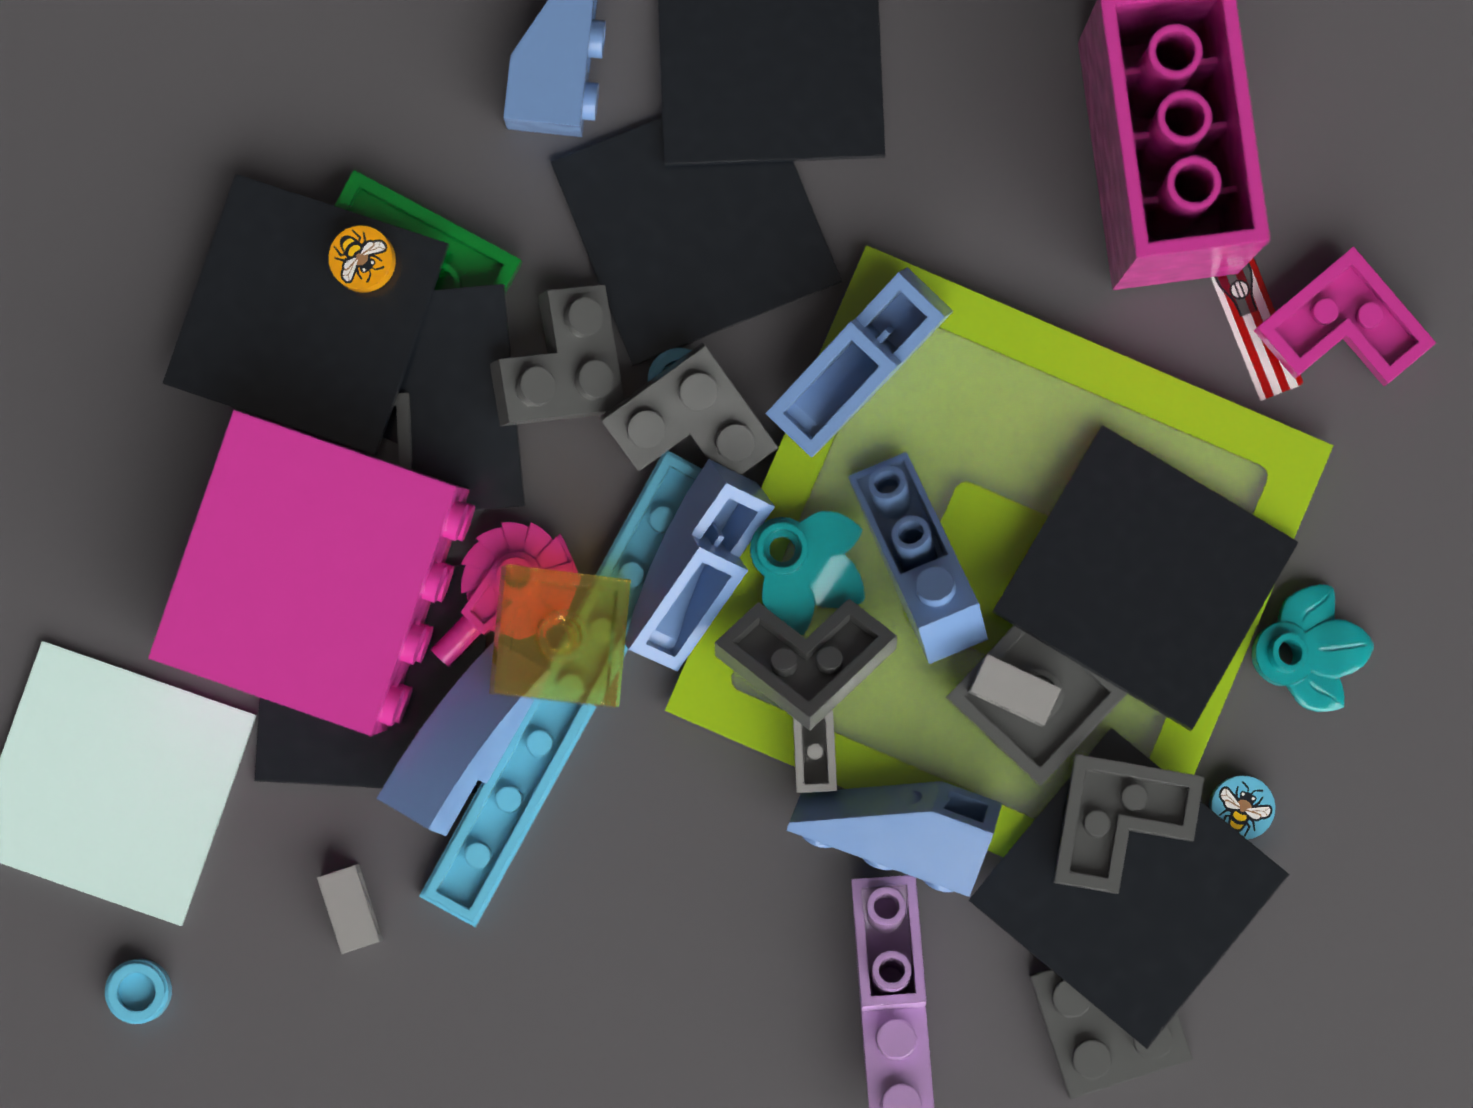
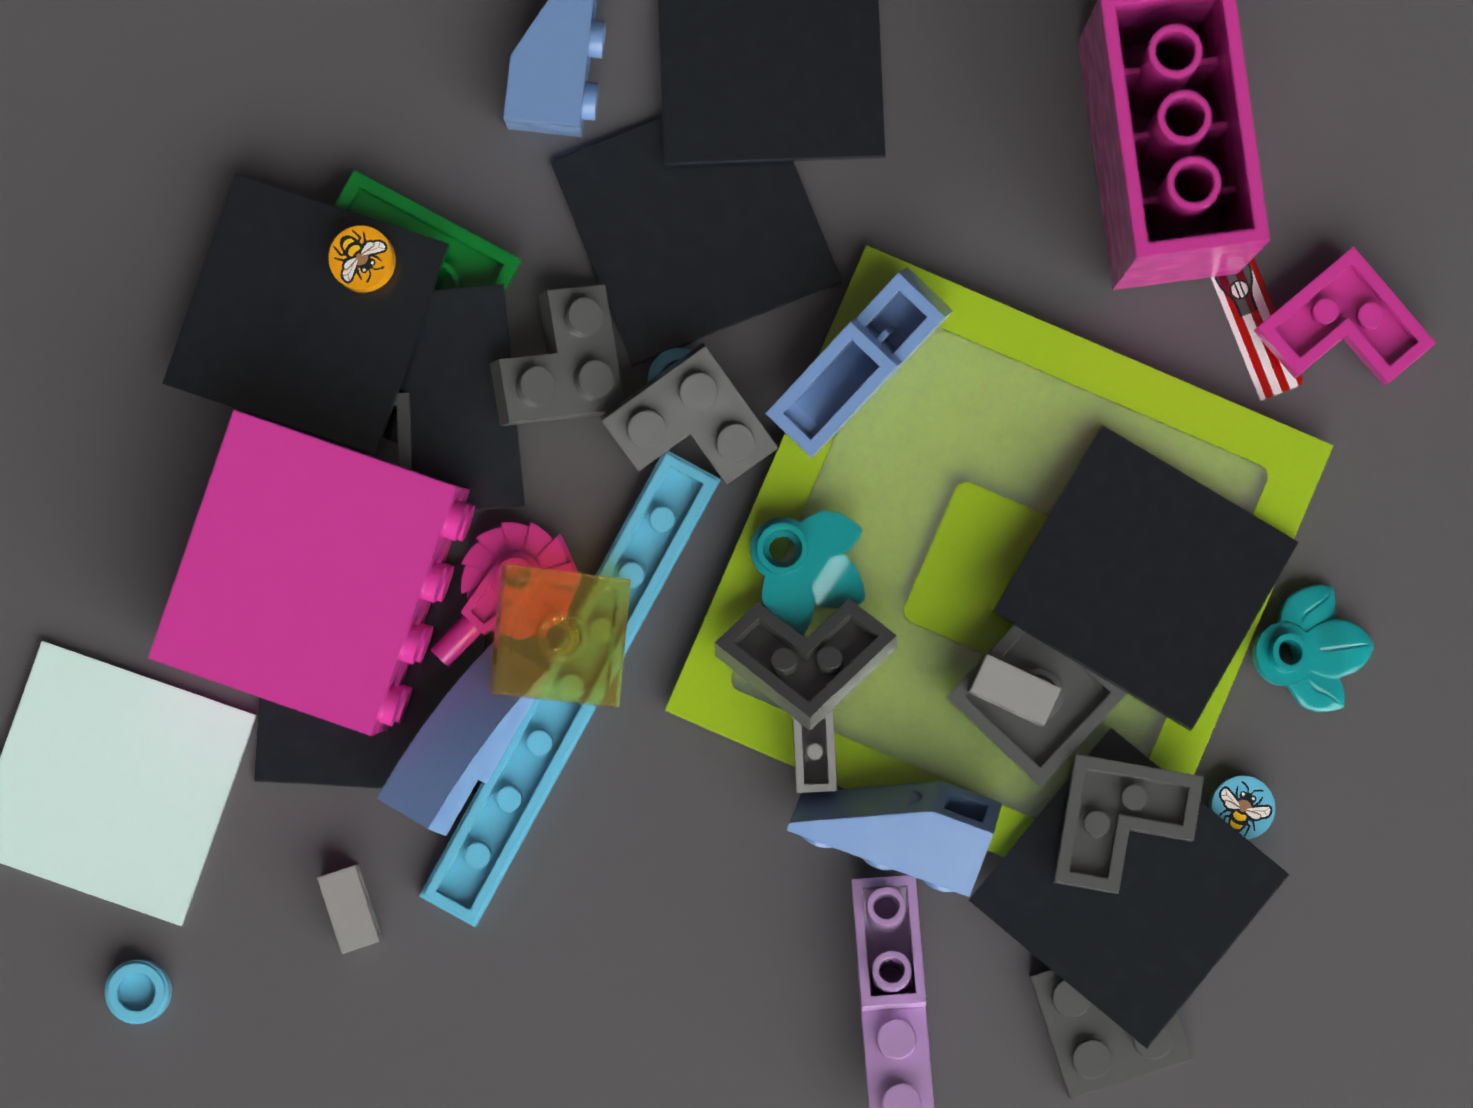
medium blue slope [624,459,775,672] -> none
medium blue slope [848,452,988,664] -> none

